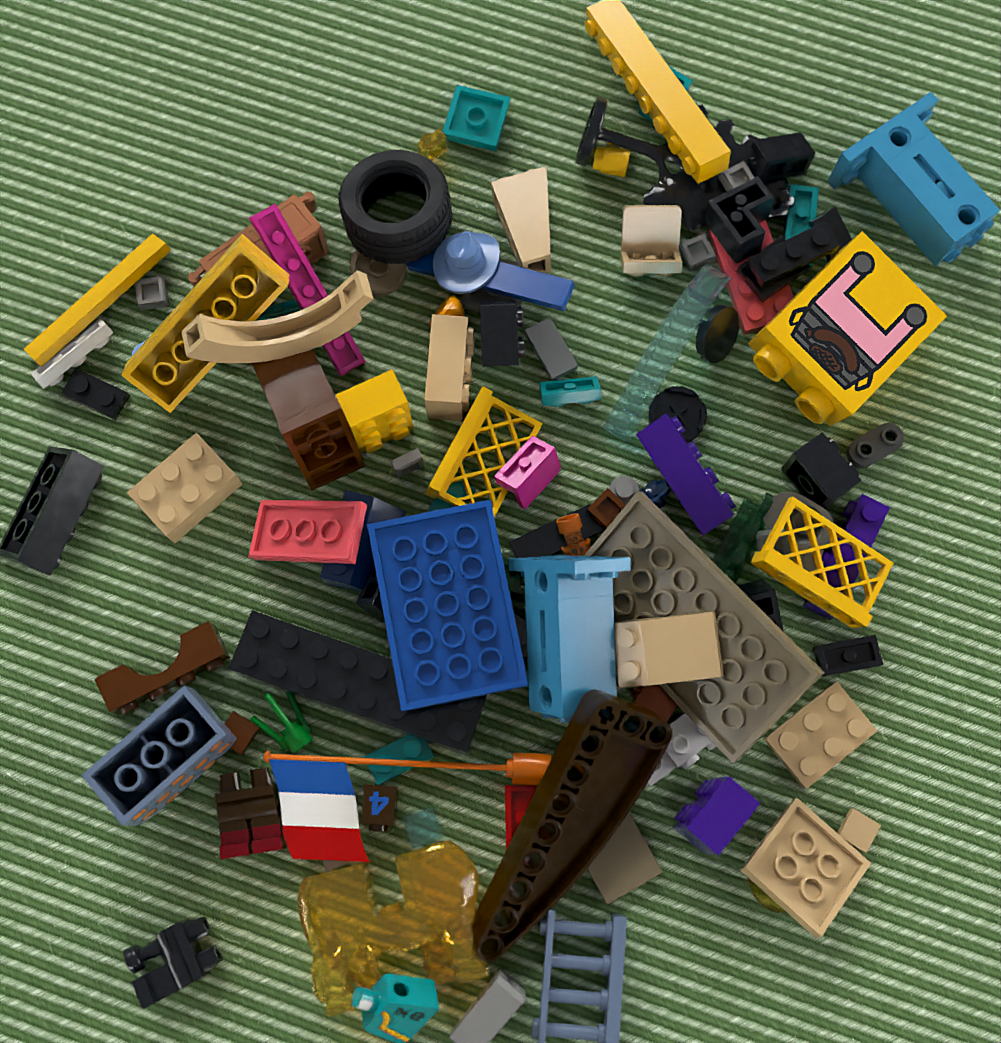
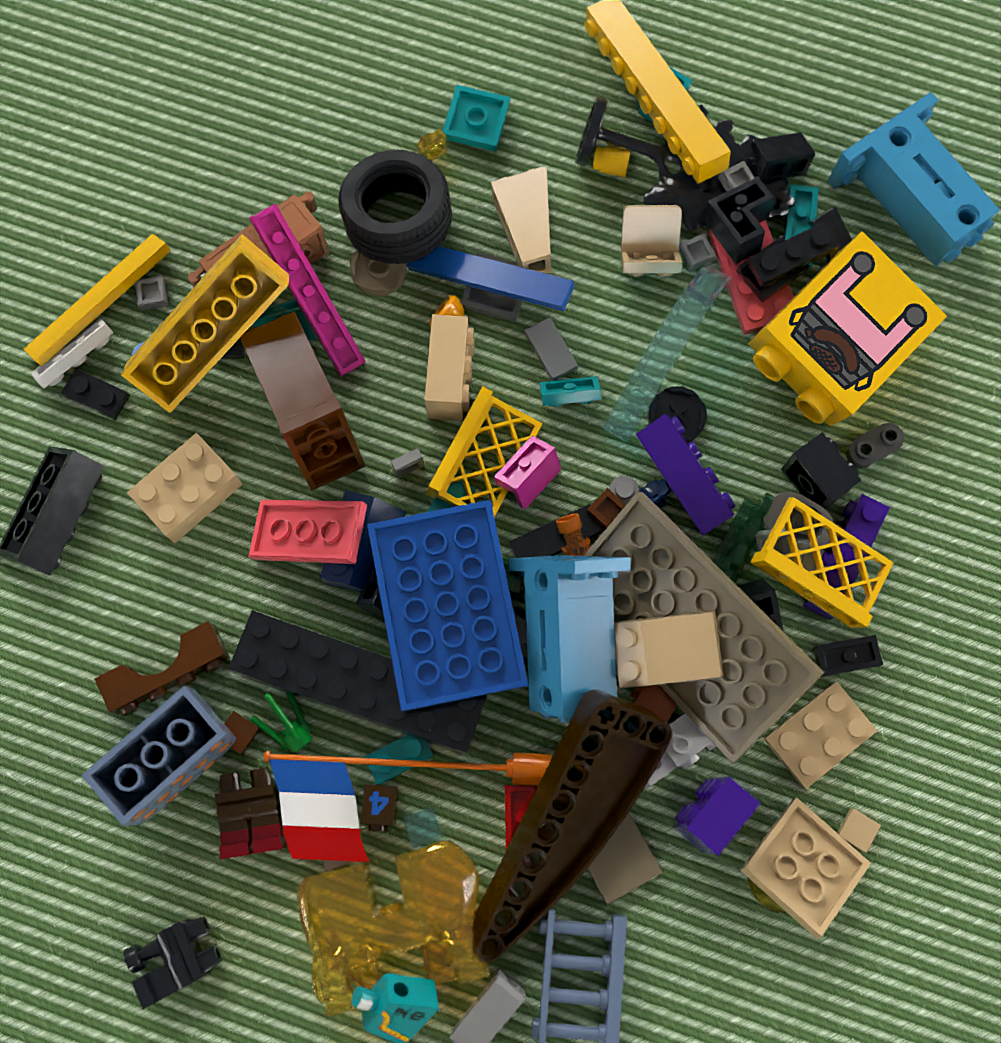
tan arch [181,270,373,364] -> none
yellow brick [335,369,414,453] -> none
medium blue hat [433,231,500,294] -> none
black brick [480,300,524,367] -> none
black tile [696,304,740,363] -> none

